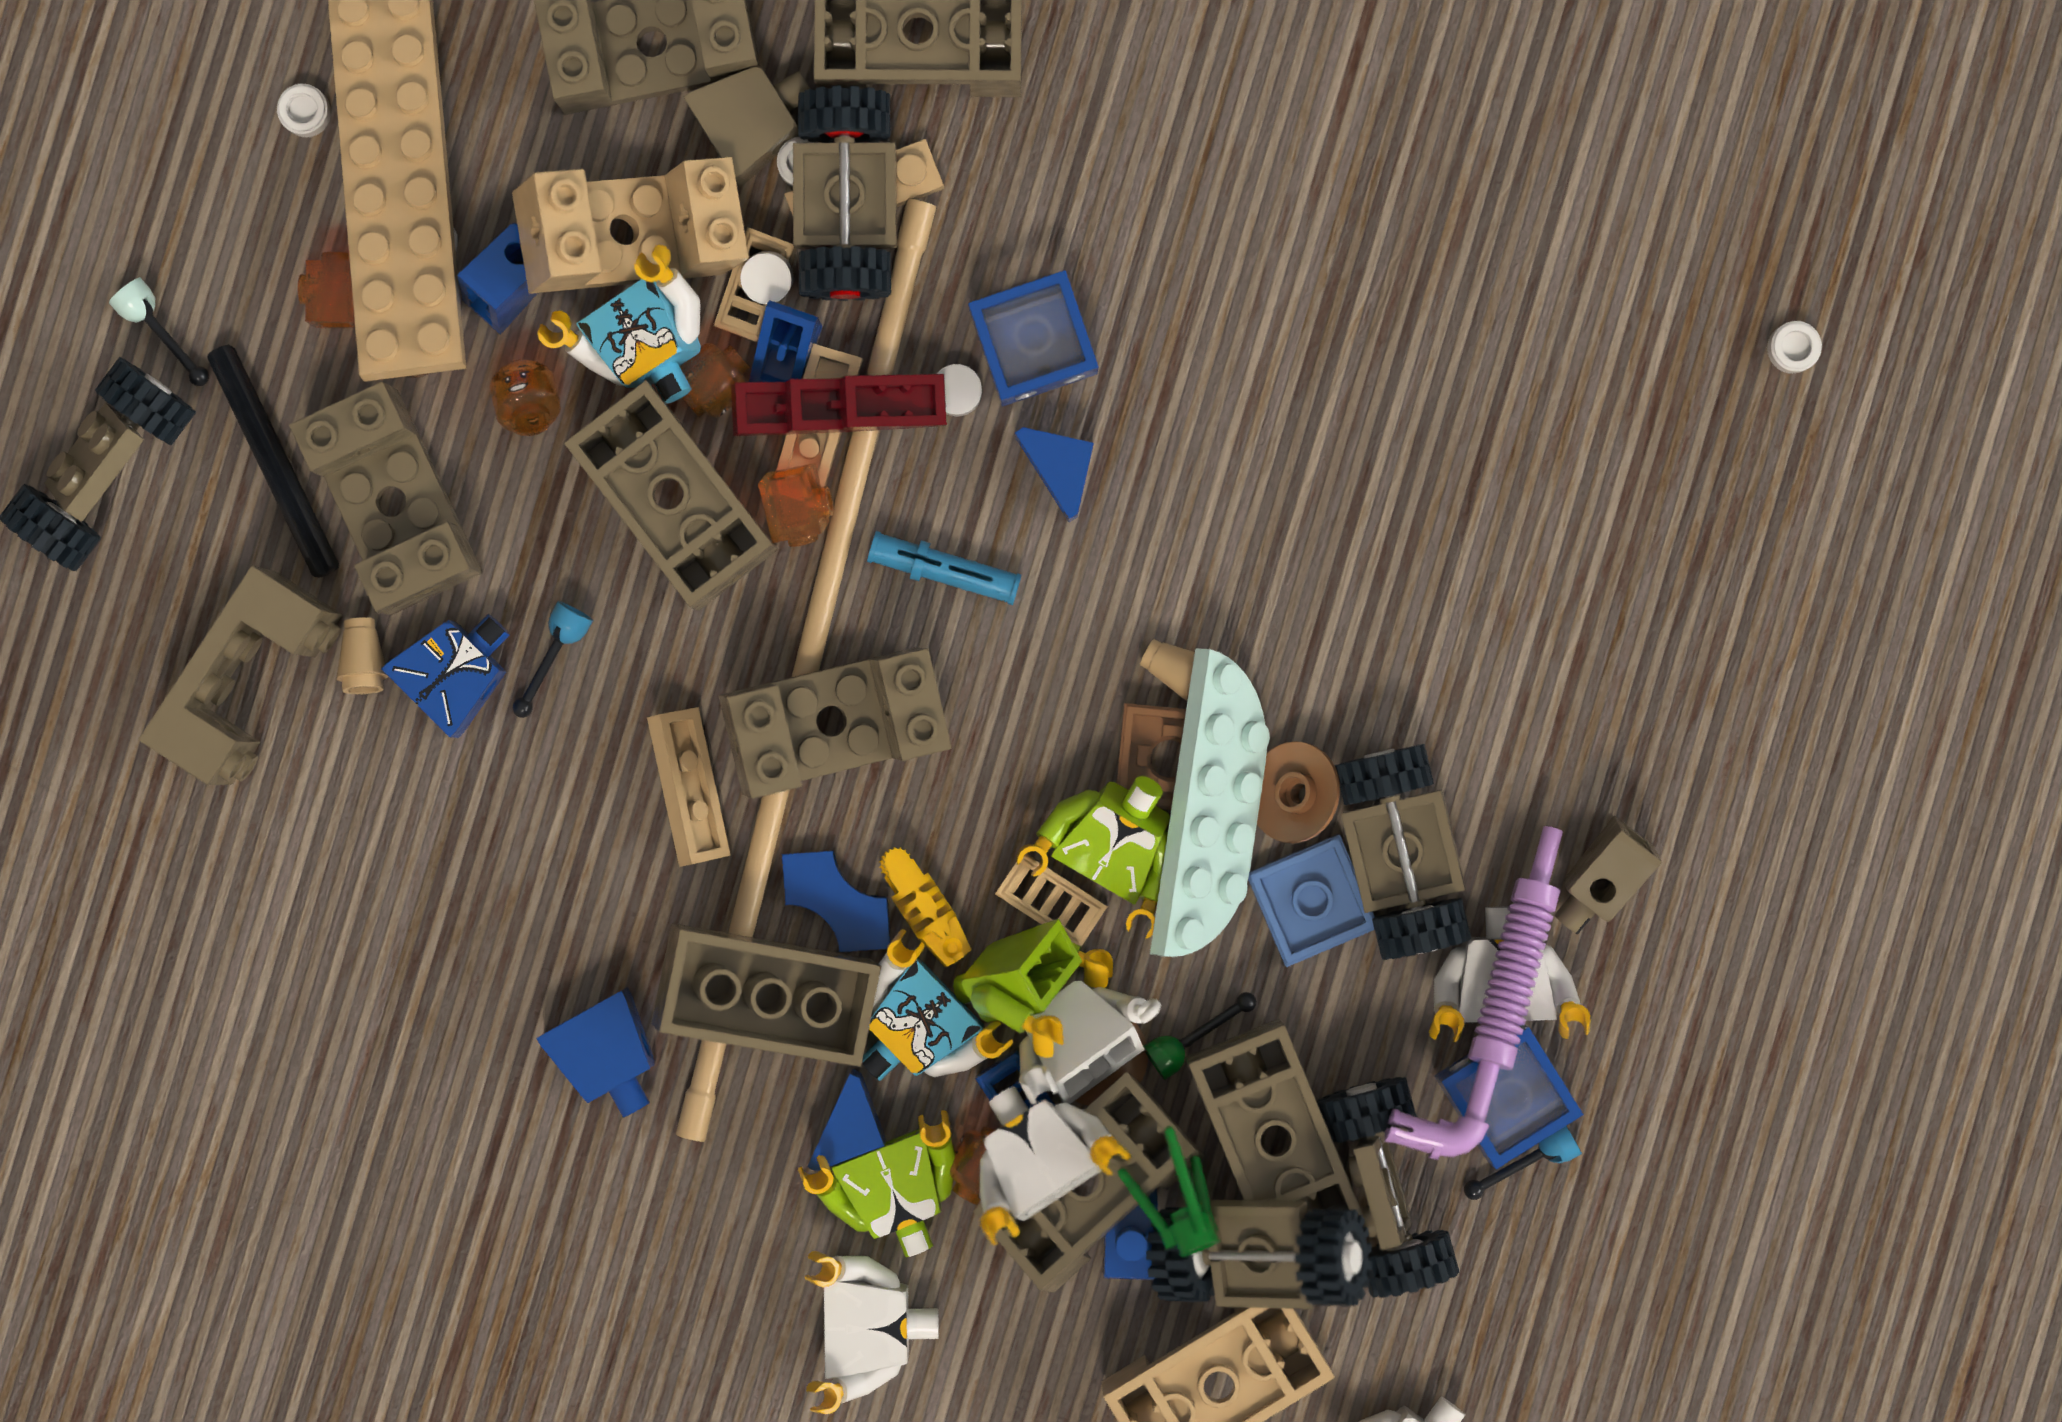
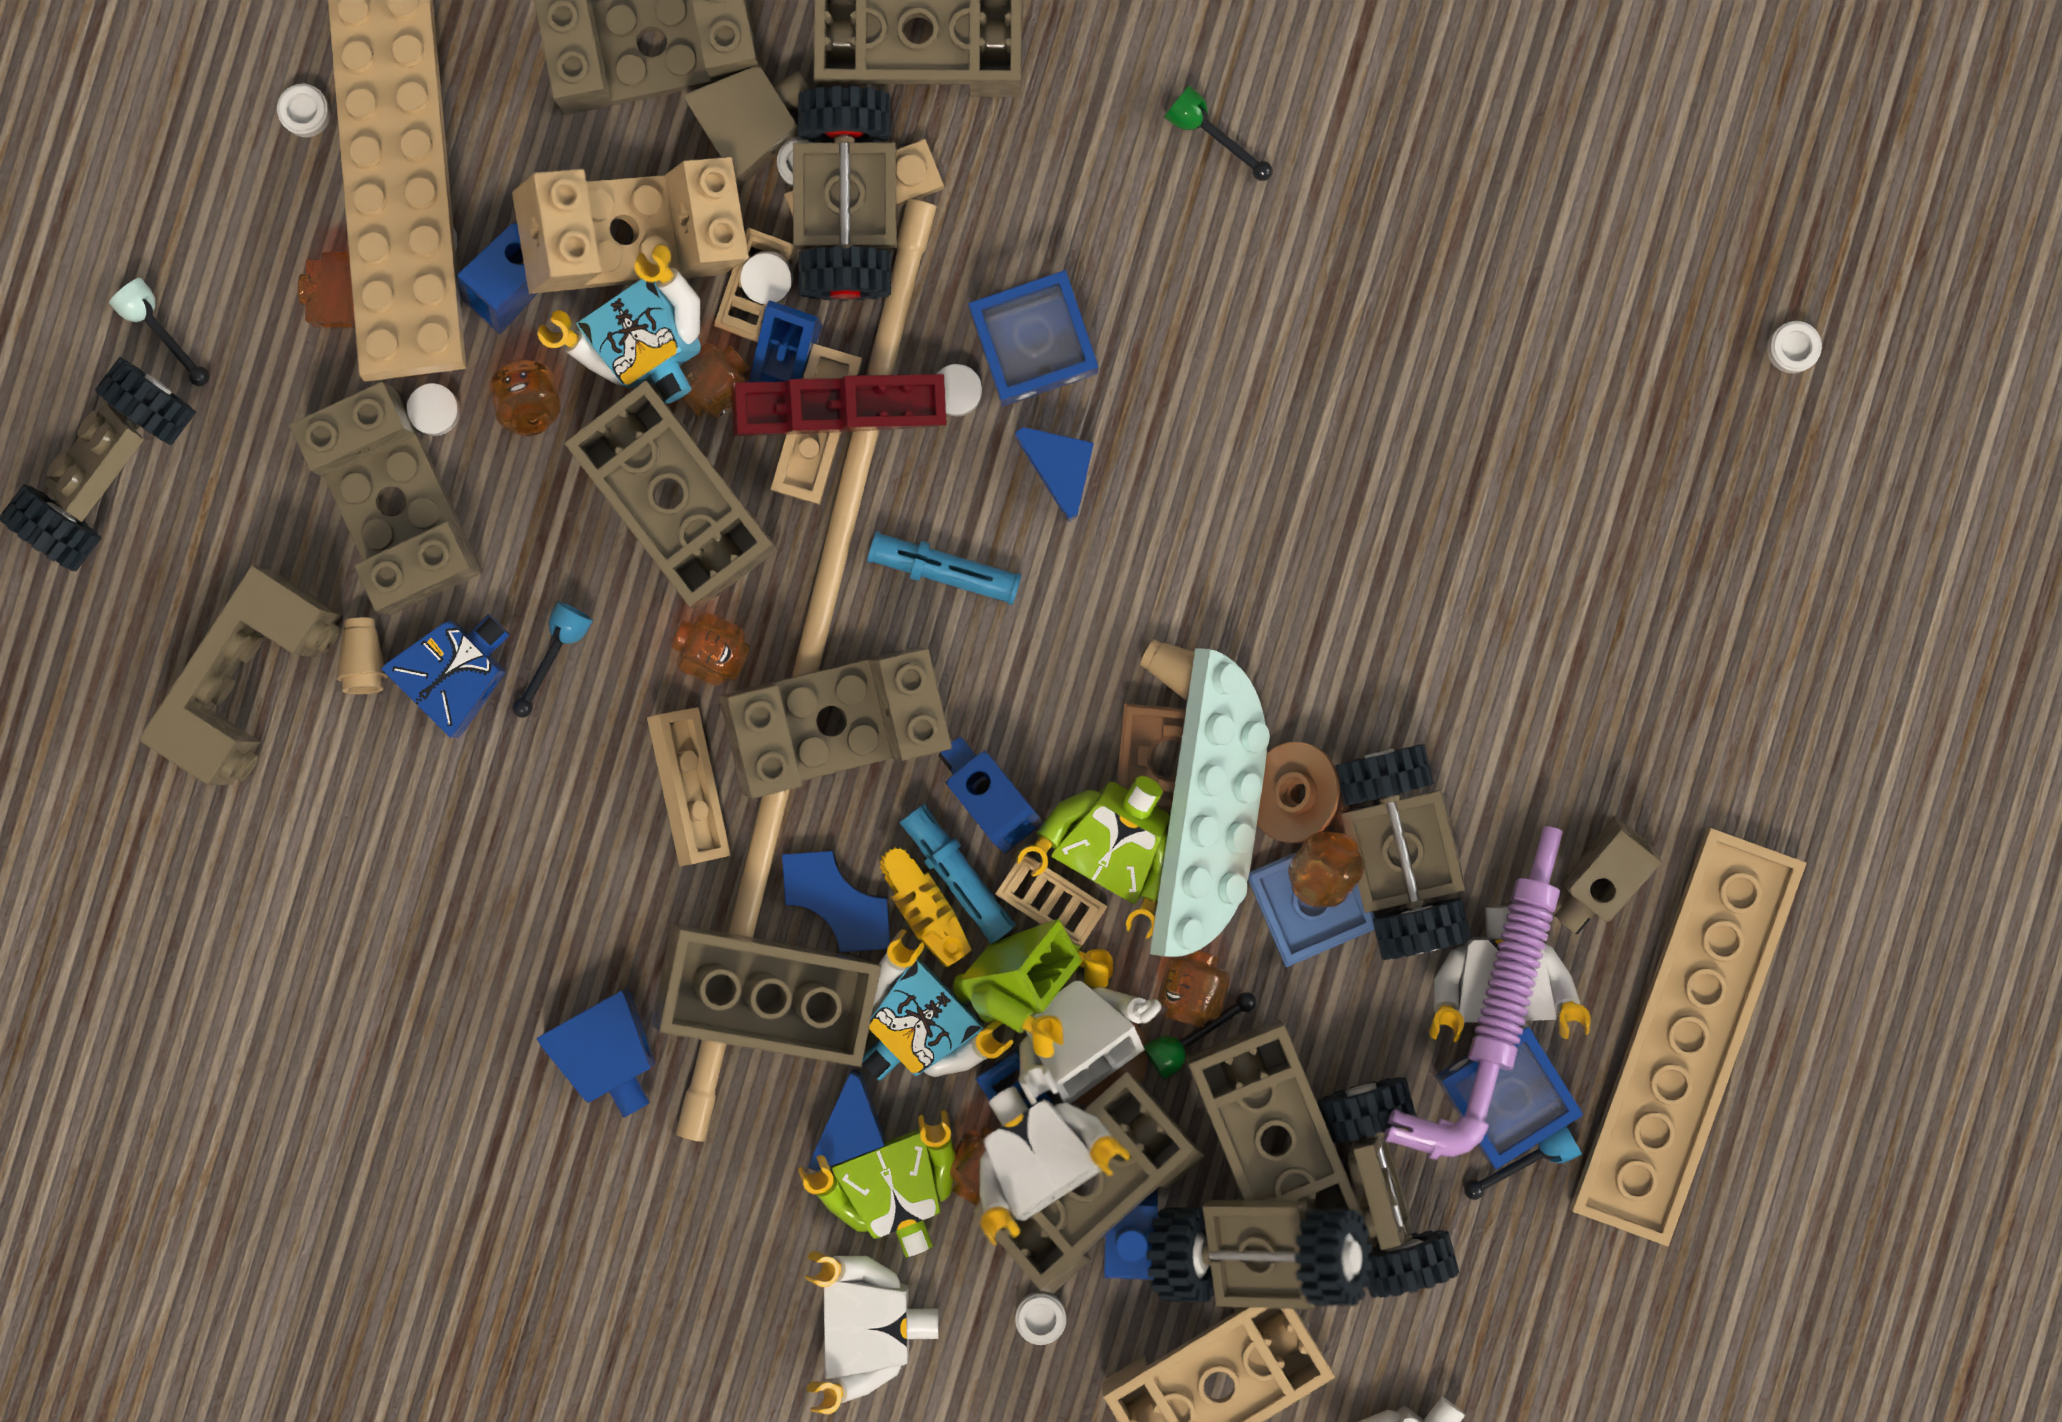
black axle [207,344,339,578] -> none
clear orange brick [758,463,834,547] -> none
green plant [1117,1126,1220,1257] -> none
none -> white tile [407,383,460,436]
none -> clear orange head [671,611,750,686]
none -> dark azure pin [899,803,1016,944]
none -> blue torso [938,737,1044,854]
none -> white tile [1015,1291,1066,1345]
none -> clear orange head [1158,950,1230,1027]
none -> hinge [1164,85,1273,181]
none -> clear orange head [1288,832,1365,907]
none -> tan plate [1569,828,1807,1247]

